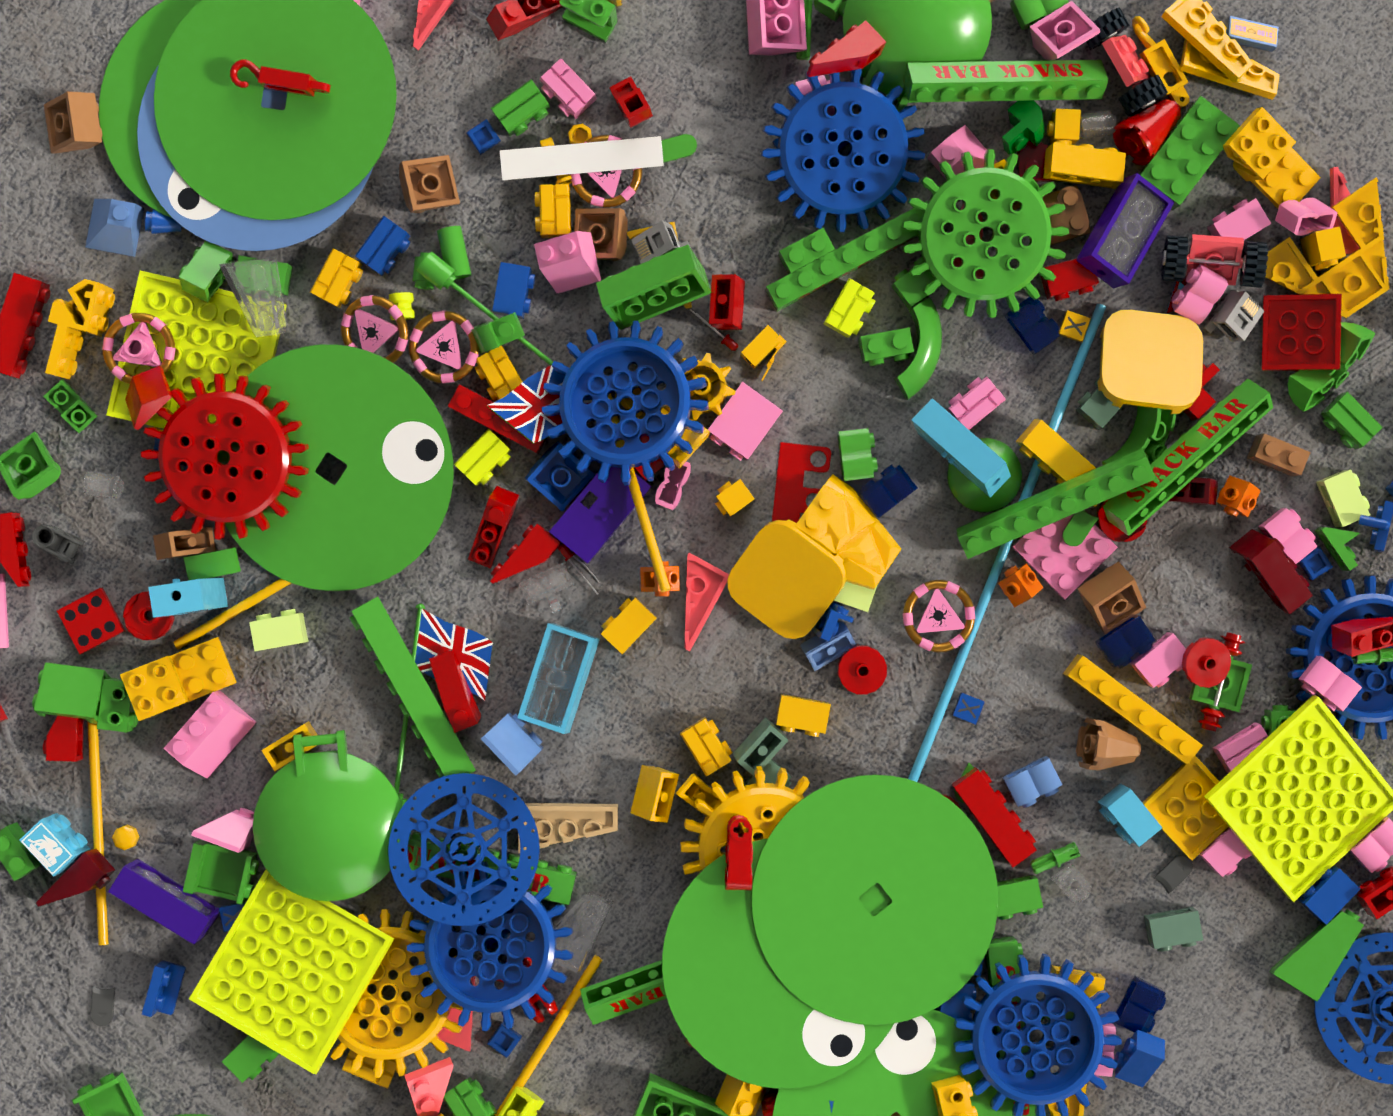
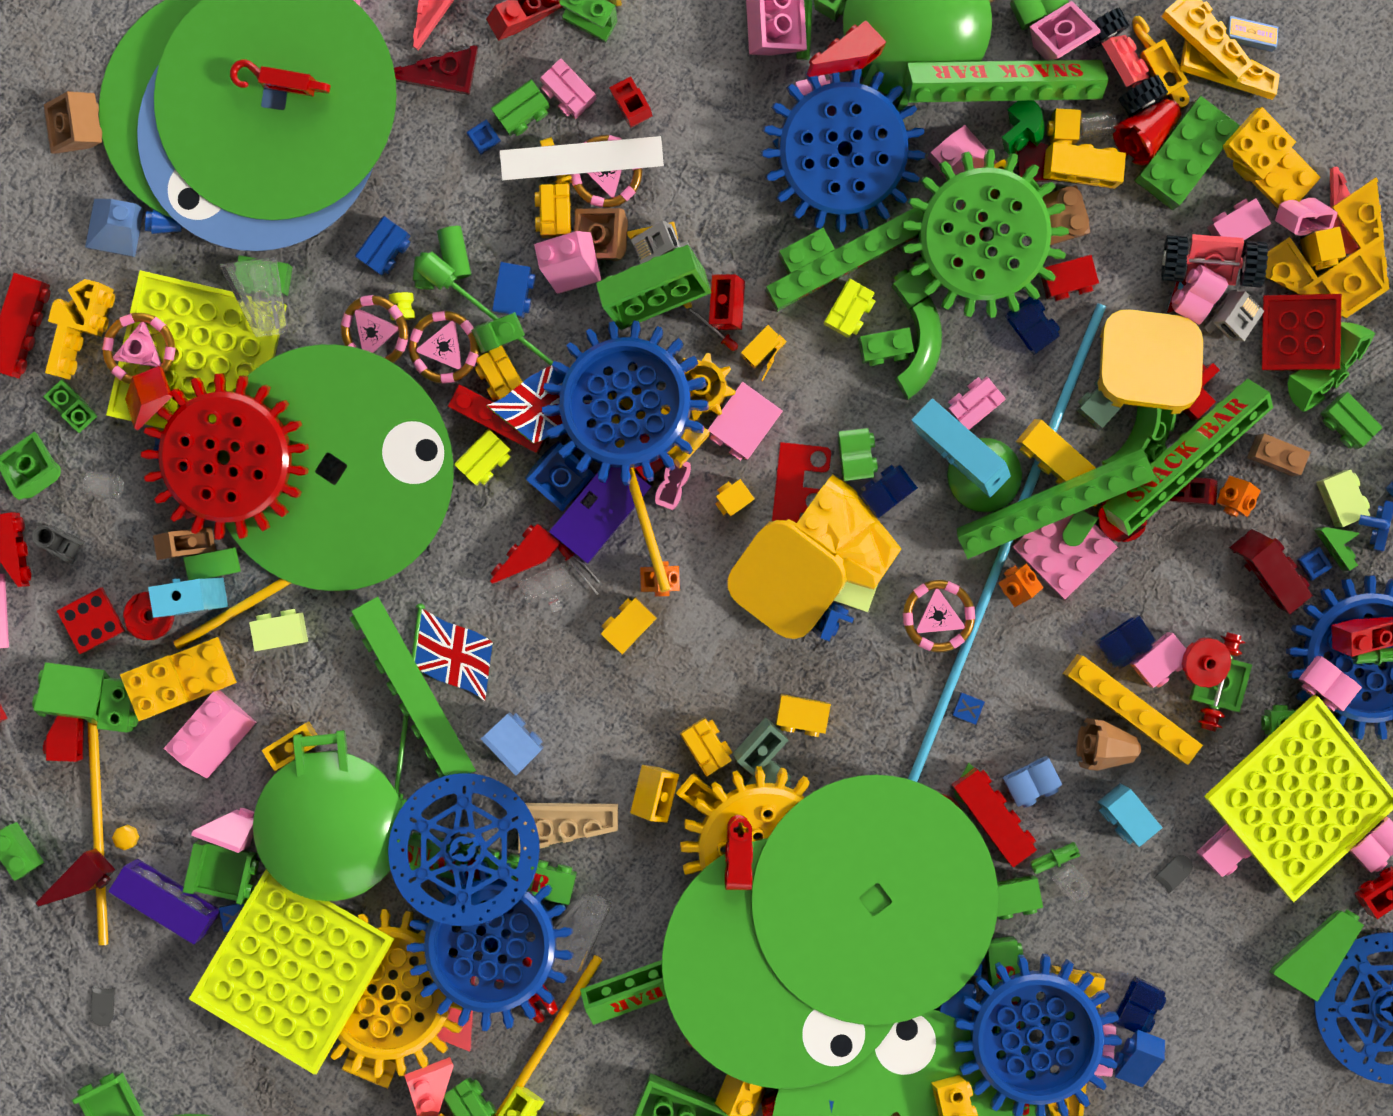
medium azure brick [20,813,91,877] -> none
blue bracket [141,960,186,1017] -> none
bright green brick [179,241,235,303] -> none
bright green brick [222,1035,279,1083] -> none
yellow brick [310,248,363,308] -> none
medium nougat slope [399,155,460,213] -> none
red slope [429,649,482,733] -> none
red slope [468,486,519,569] -> none
blue tile [487,1022,522,1058] -> none
clear brick [517,623,600,734] -> none
yellow tile [568,123,592,144] -> none
bright green piece [661,134,697,163] -> none
coral wing [684,553,729,651] -> none
medium blue slope [800,621,857,671] -> none
red plate [837,645,887,695] -> none
yellow tile [1058,310,1091,342] -> none
brick [1076,173,1175,289] -> none
medium nougat slope [1077,561,1146,635] -> none
yellow plate [1142,756,1229,861] -> none
sand green brick [1144,907,1203,951] -> none
bright pink brick [1213,723,1268,773] -> none
bright pink brick [1259,508,1317,564] -> none
blue brick [1298,866,1360,925] -> none
none -> dark red wing [394,45,478,95]

